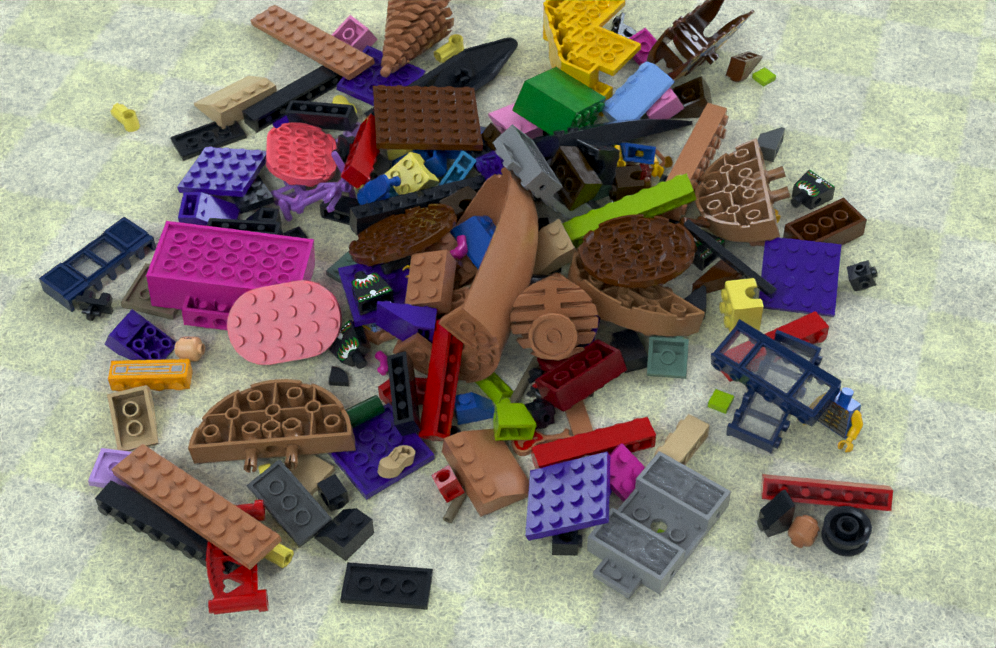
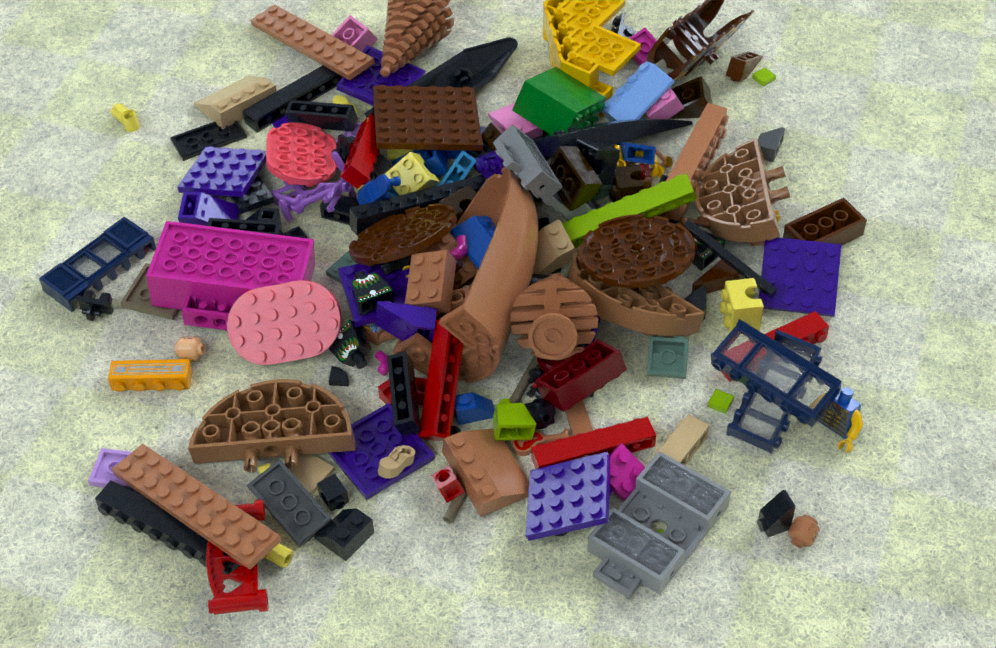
dark purple slope [104,309,176,360] -> none
tan slope [107,385,159,451] -> none
dark green pin [340,395,385,429] -> none
black tile [340,562,433,610] -> none
light yellow piece [433,34,464,63] -> none
lime slope [475,372,514,405] -> none
black brick [552,530,582,556] -> none
black brick [610,329,648,373] -> none
red brick [761,474,893,511] -> none
black torso [791,169,835,210] -> none
black wheel [821,506,872,556] -> none
black brick [847,260,878,291] -> none

